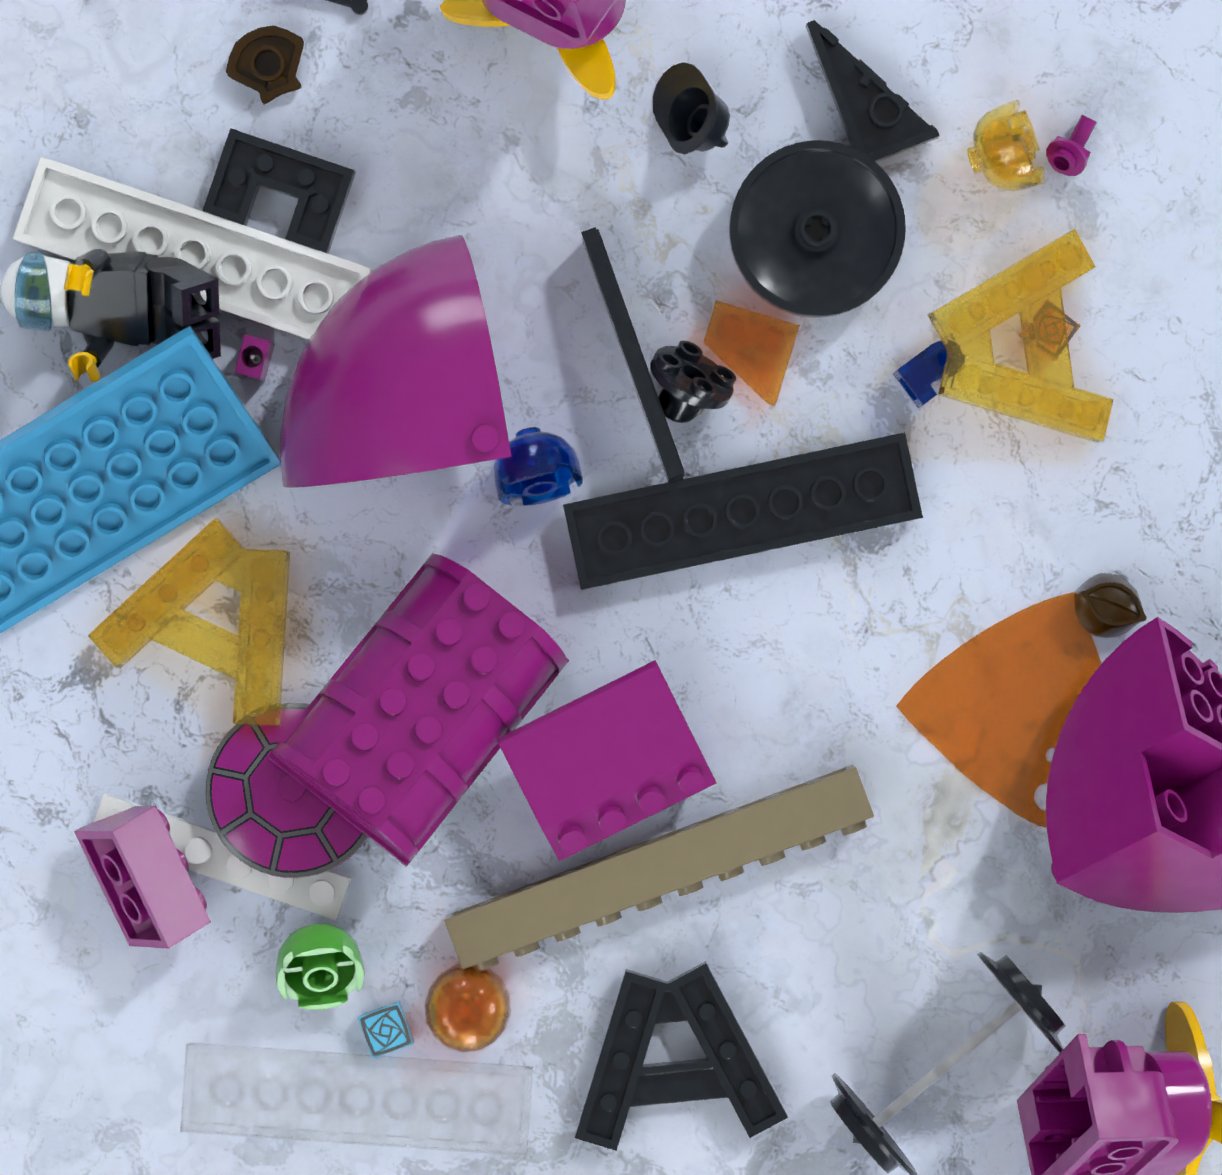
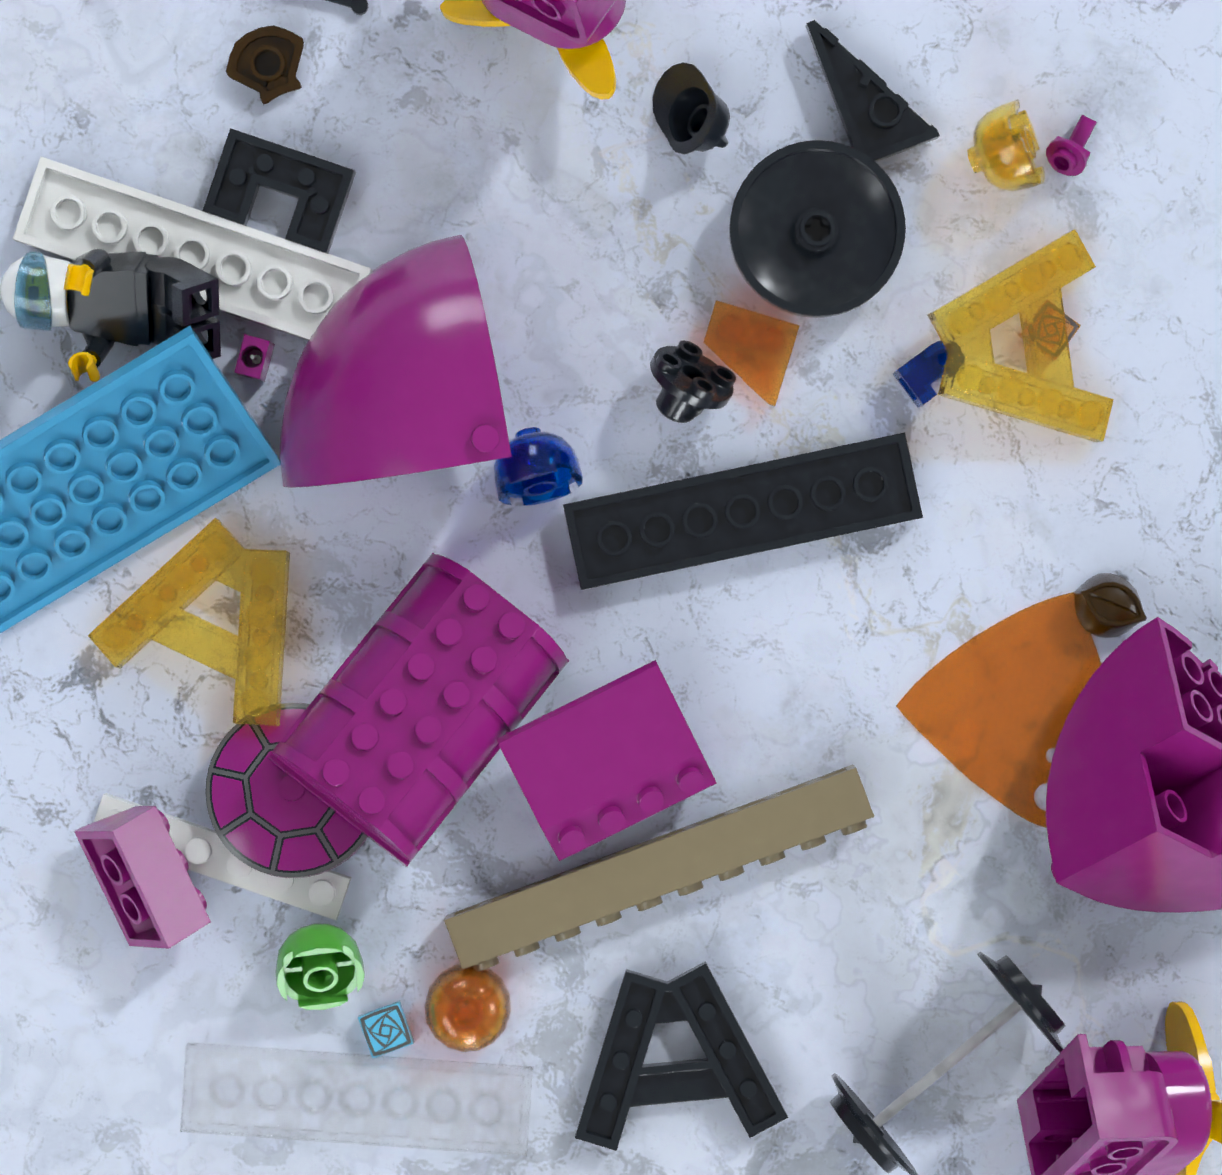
black tile [581,227,685,485] -> none

